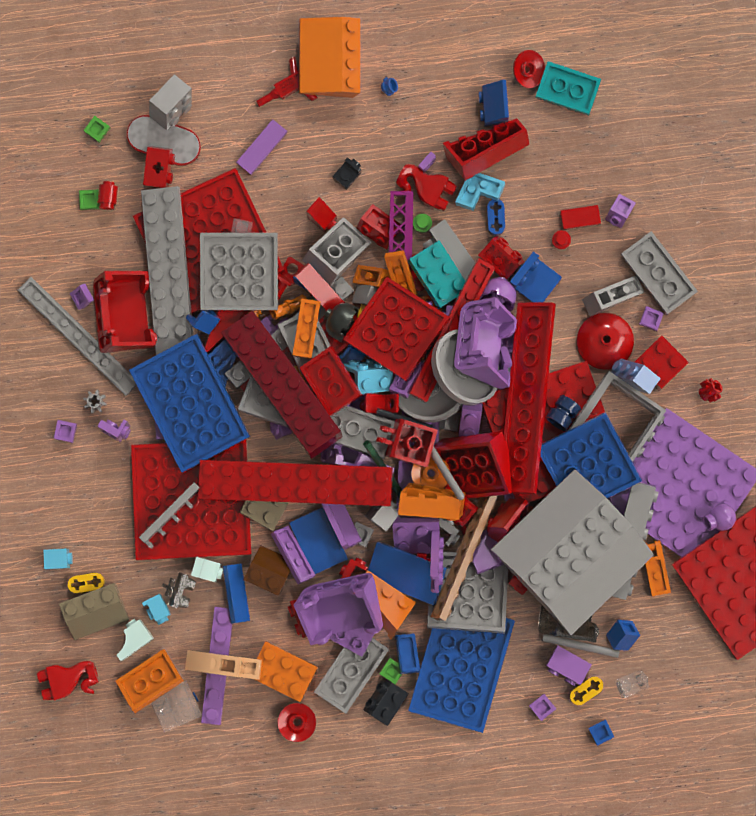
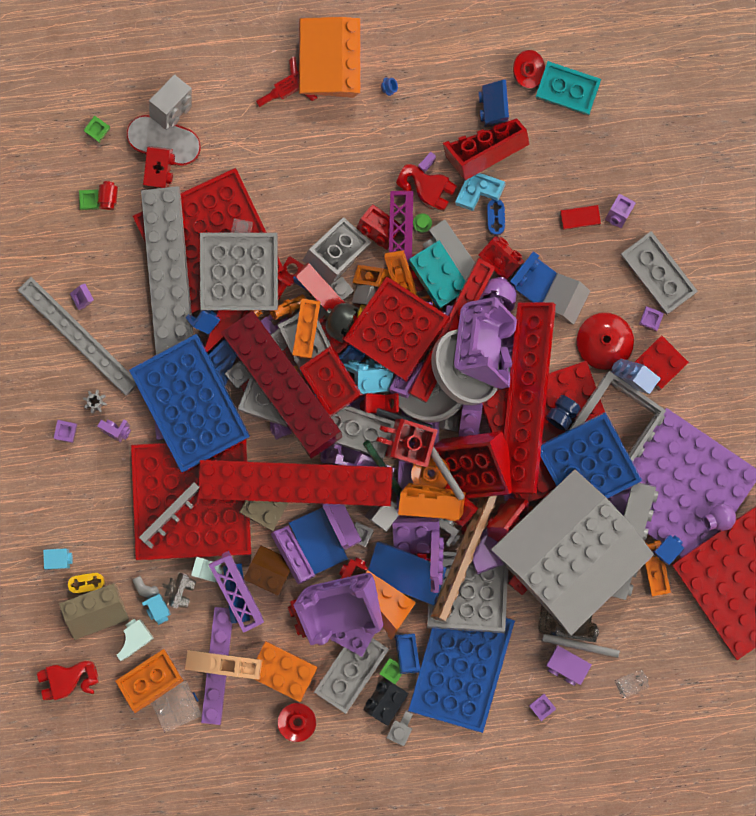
red windscreen [93,271,157,353] -> none
medium lavender tile [236,120,288,175] -> none
red slope [306,197,337,233] -> none
black bracket [332,158,362,190] -> none
red plate [552,230,571,250] -> none
yellow beam [569,677,603,705] -> none
light grey slope [582,276,644,317] -> none
blue plate [588,719,614,746] -> none
blue panel [606,620,640,650] -> none
red gear [699,378,723,403] -> none
none -> light grey arm [132,576,159,599]
none -> medium lavender fence [209,551,264,633]
none -> light grey plate [387,710,413,746]
none -> light grey slope [543,273,590,325]
none -> blue brick [653,535,684,566]

